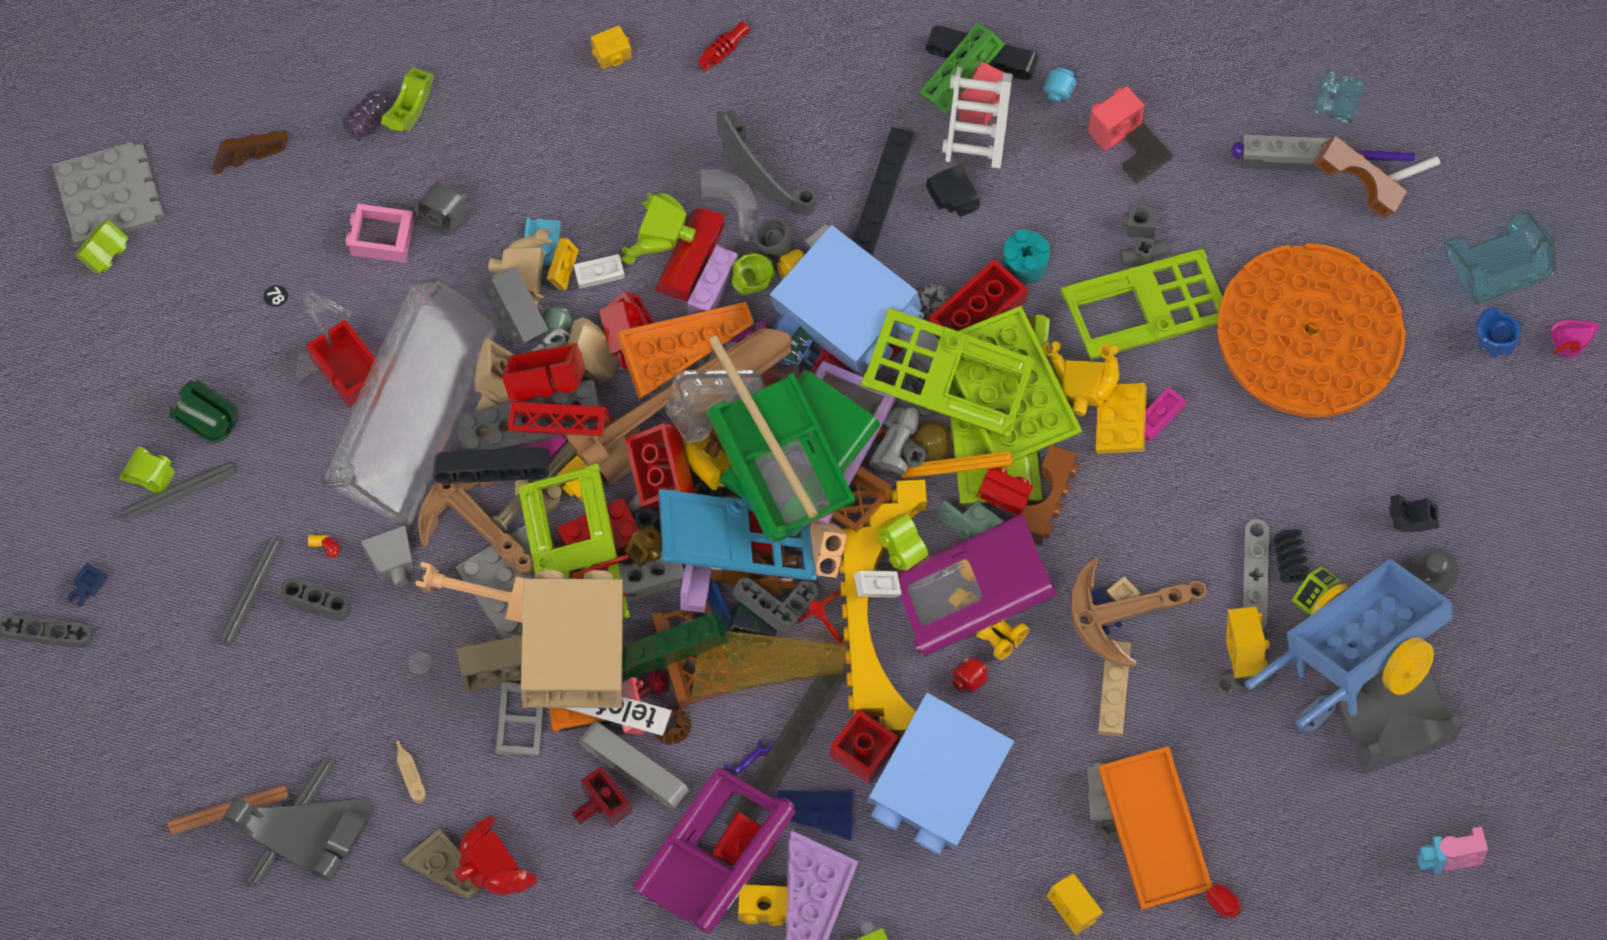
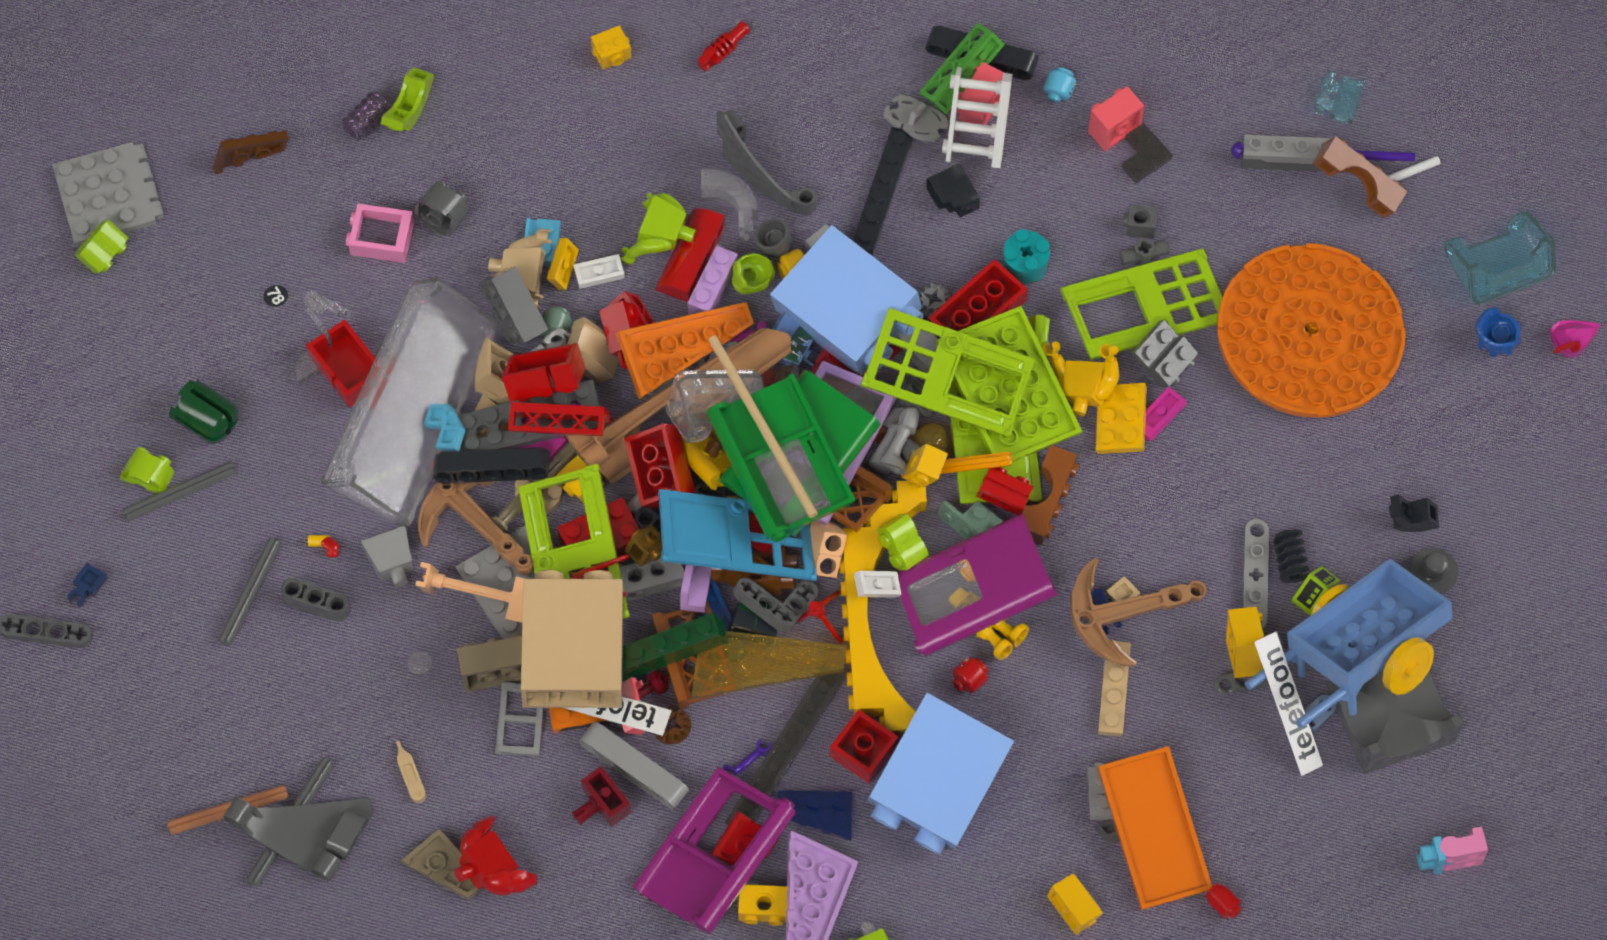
none -> medium azure tile [423,404,466,451]
none -> light grey shield [883,94,949,142]
none -> yellow brick [903,444,948,488]
none -> plate [1131,320,1198,387]
none -> white sticker [1254,632,1323,776]

